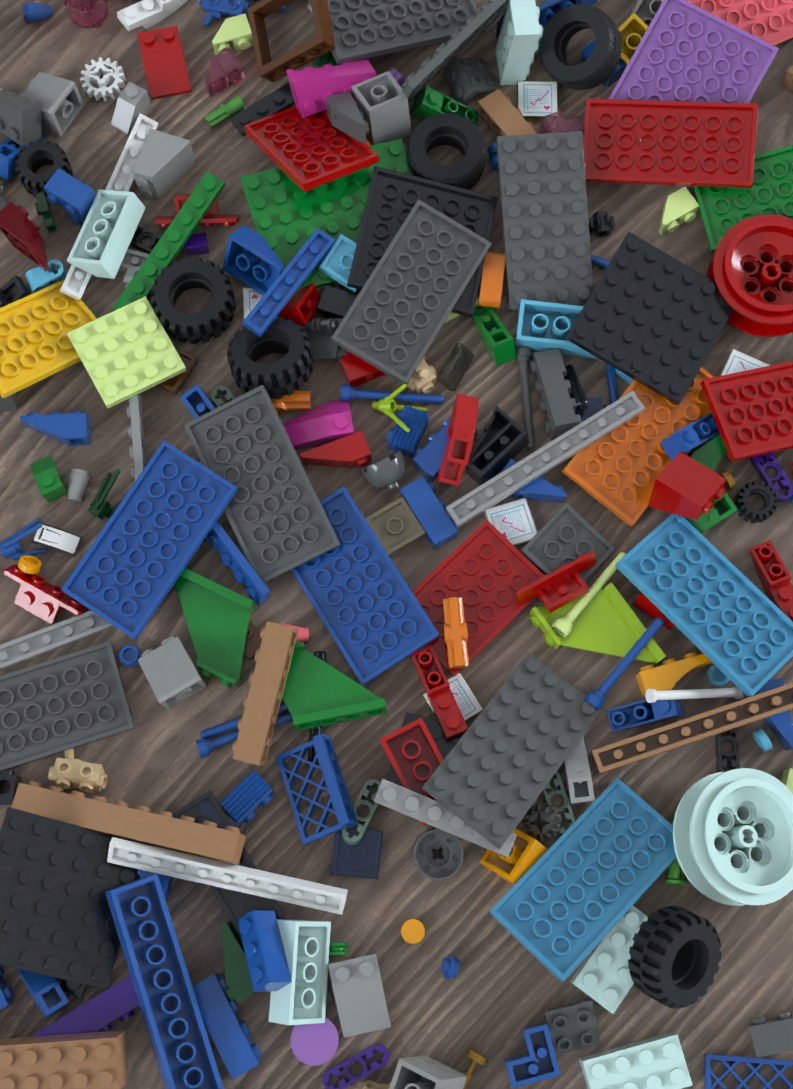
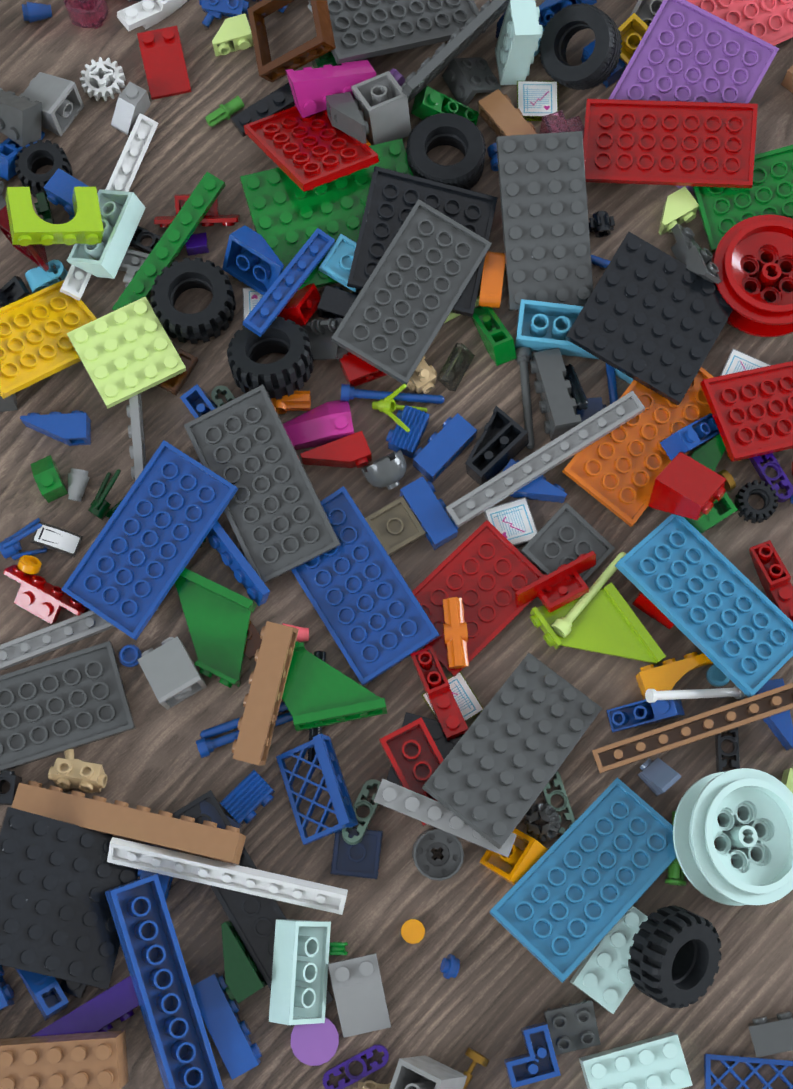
light grey slope [132,128,196,199] -> none
clear pink slope [205,48,245,97] -> none
blue brick [237,910,292,992] -> none
red slope [437,393,479,486] -> none
light grey slope [564,735,595,805] -> none
blue piece [585,617,664,710] -> none
medium azure tile [753,728,773,752] -> none
none -> lime arch [6,187,104,246]
none -> sand blue slope [637,758,681,796]
none -> dark grey slope [671,223,721,284]

